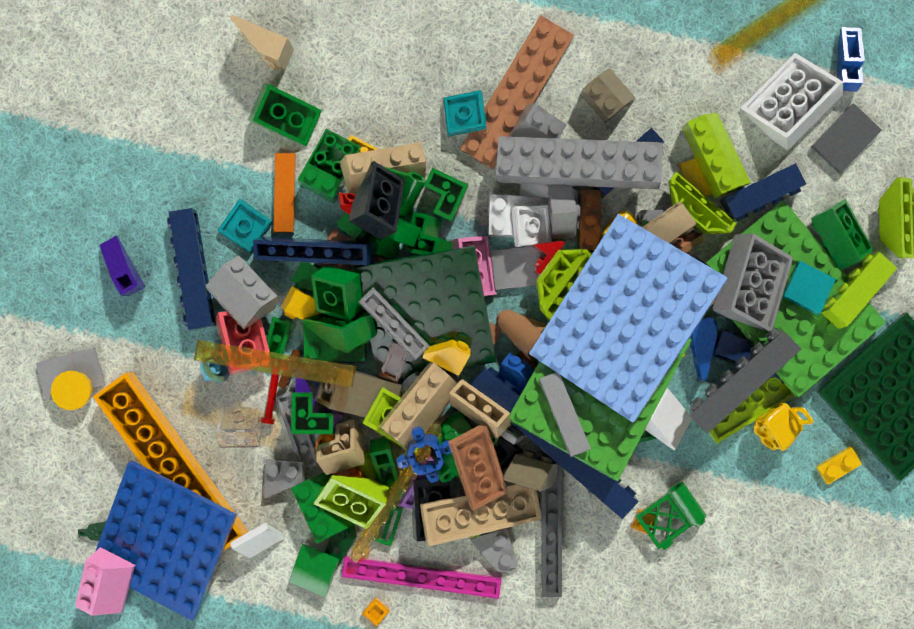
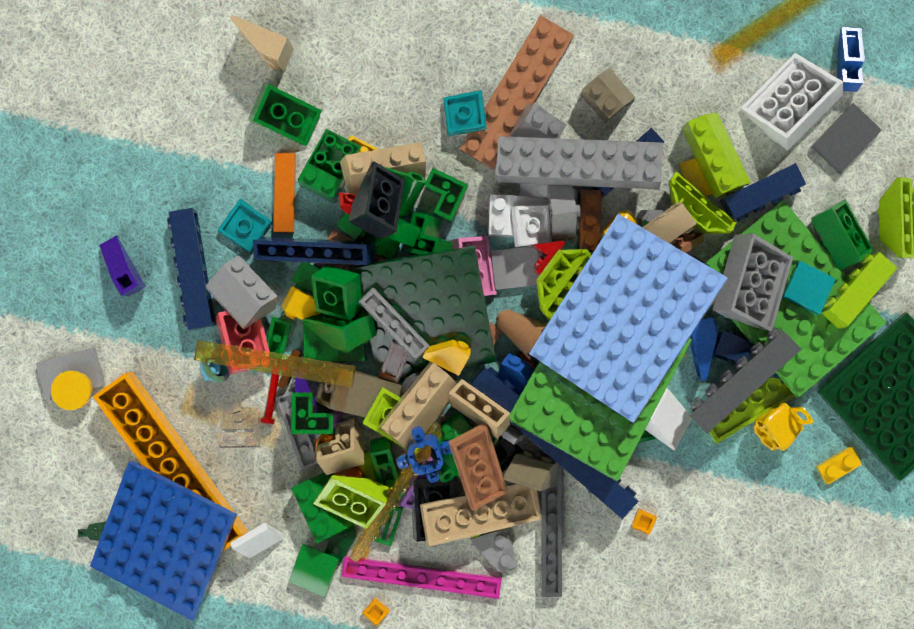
bright pink slope [75,547,135,616] -> none
light grey wing [264,459,306,498] -> none
light grey tile [539,372,591,457] -> none
green piece [635,482,707,550] -> none

